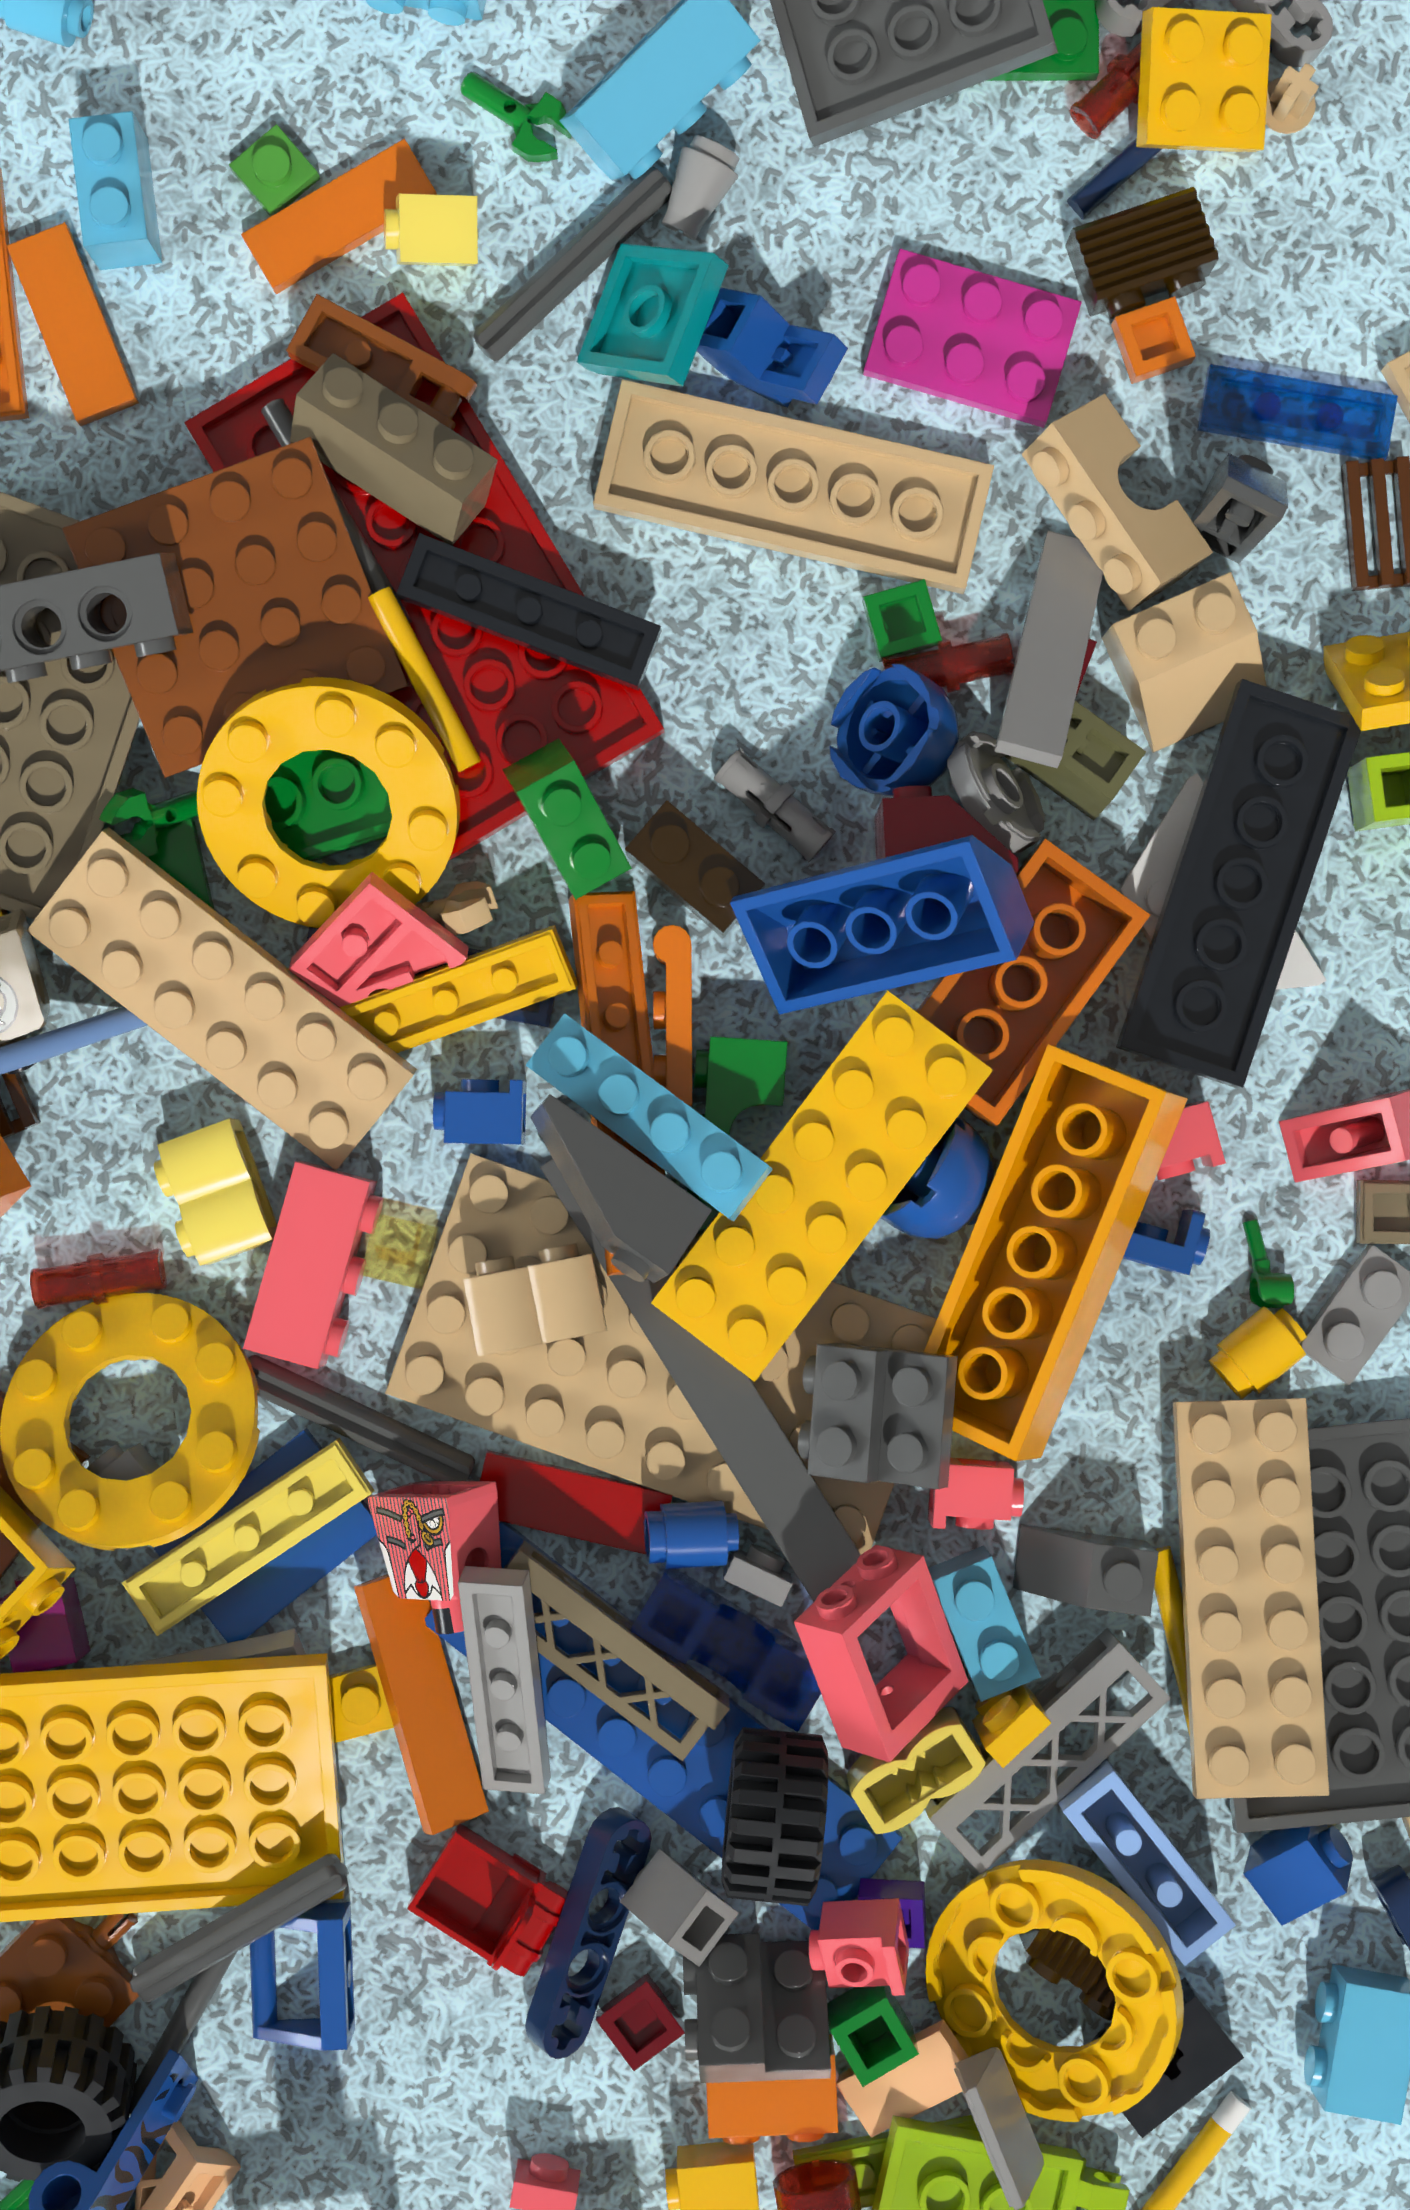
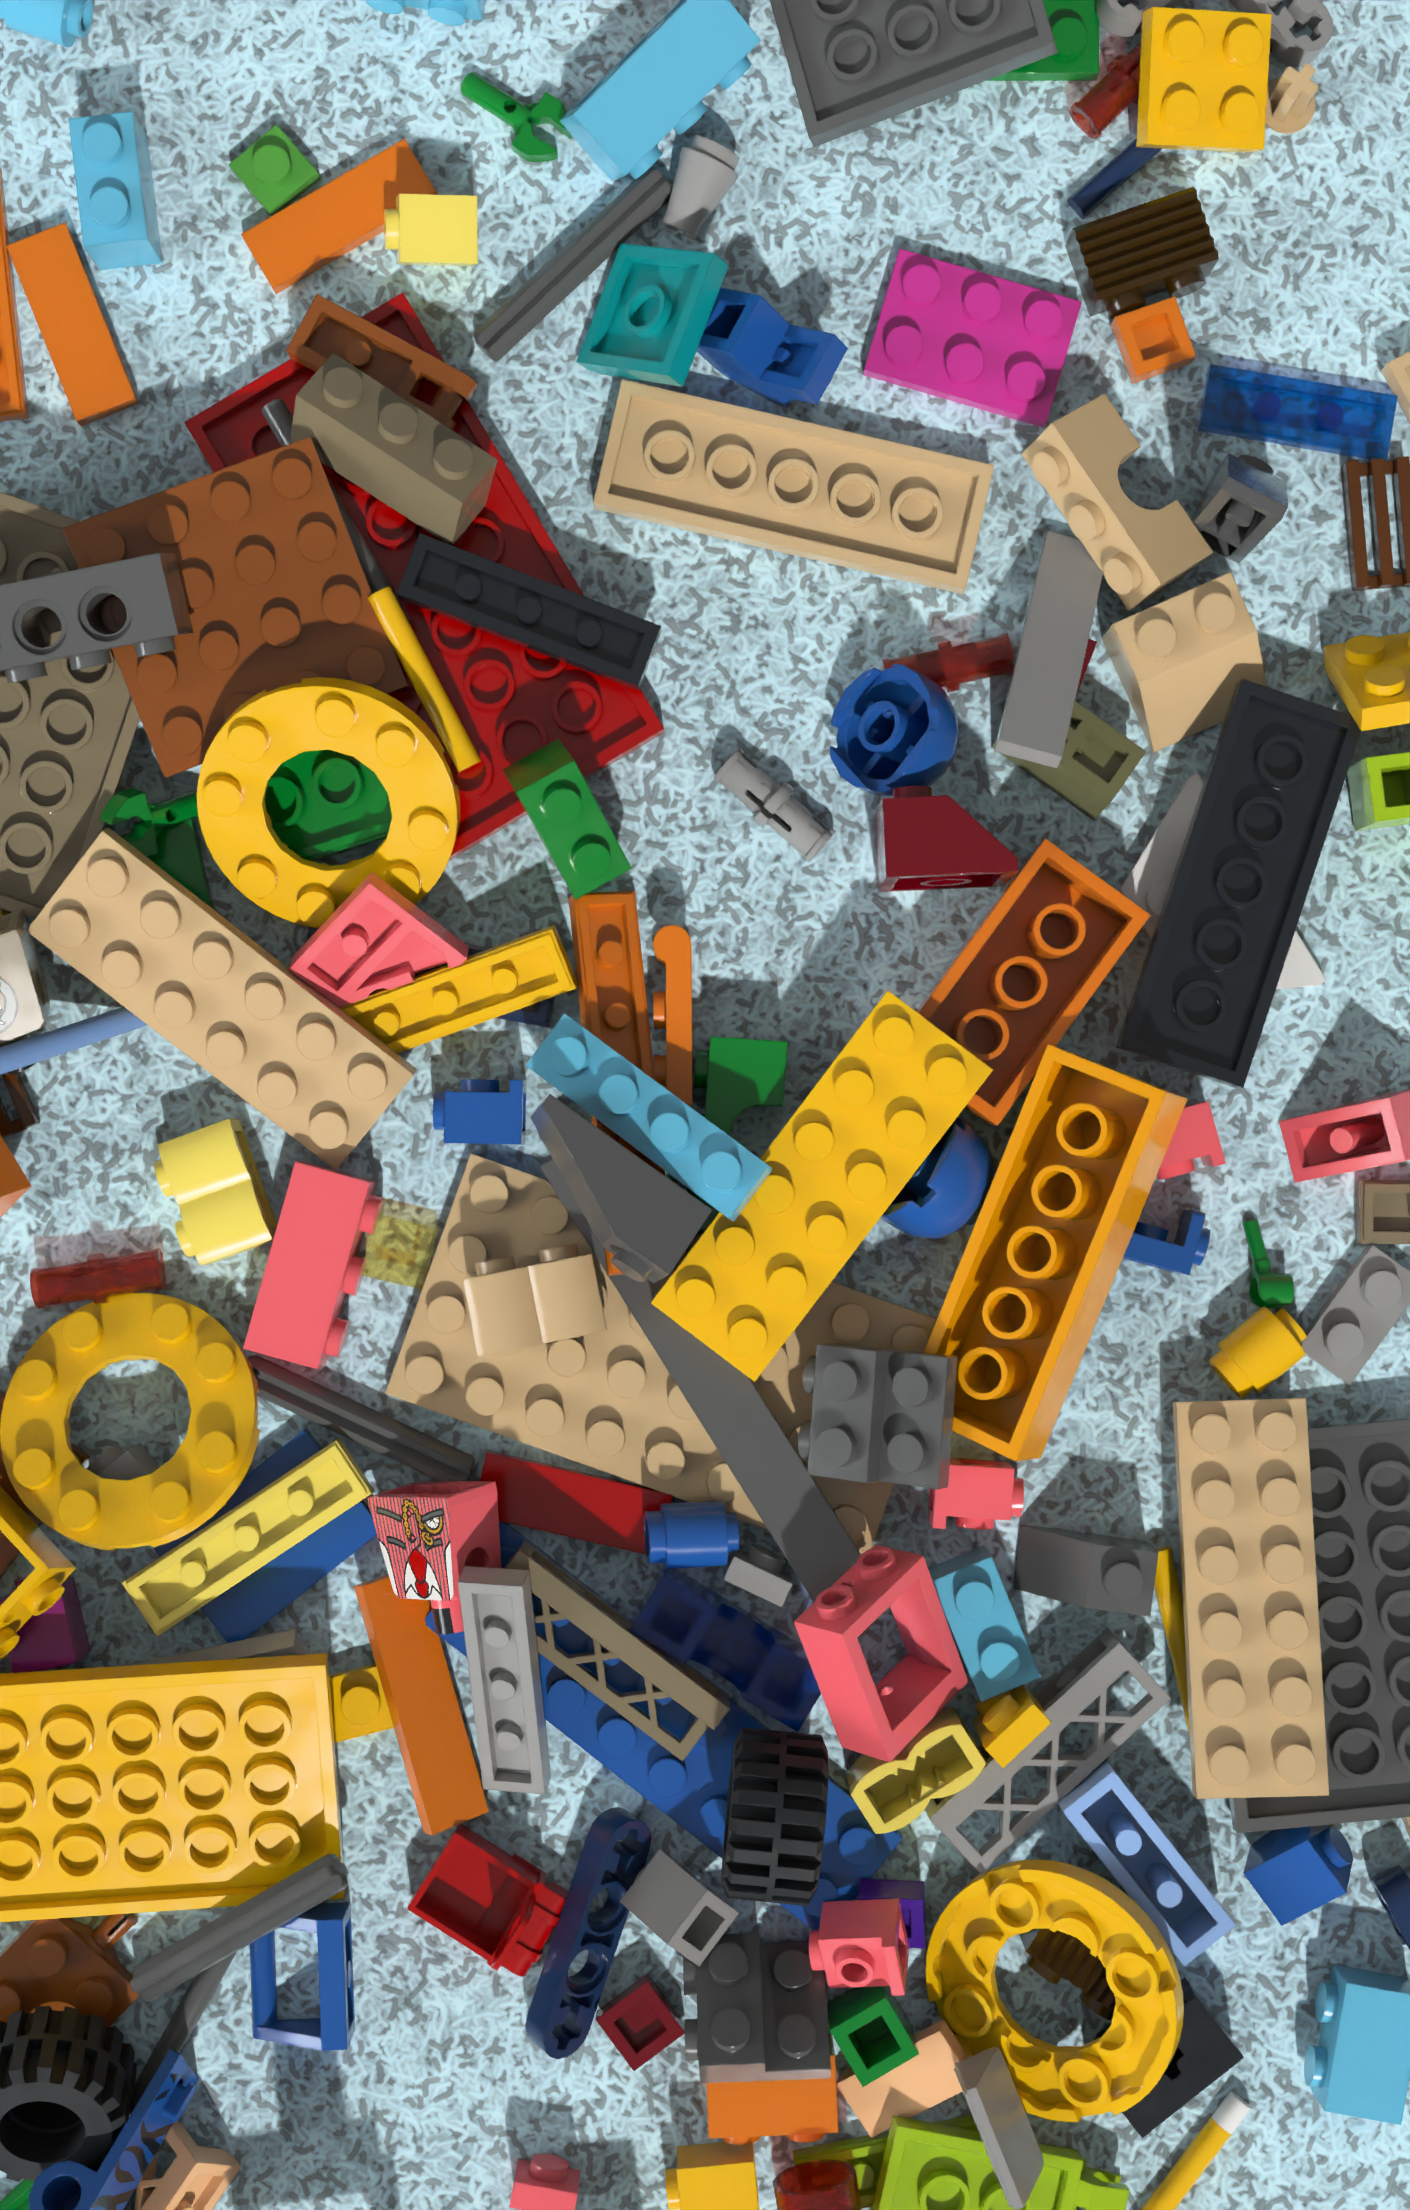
tan bar [415,881,498,935] -> none
dark brown brick [625,800,765,938] -> none
blue slope [730,835,1034,1015] -> none
green plate [862,579,942,662] -> none
light grey tile [947,731,1045,853] -> none

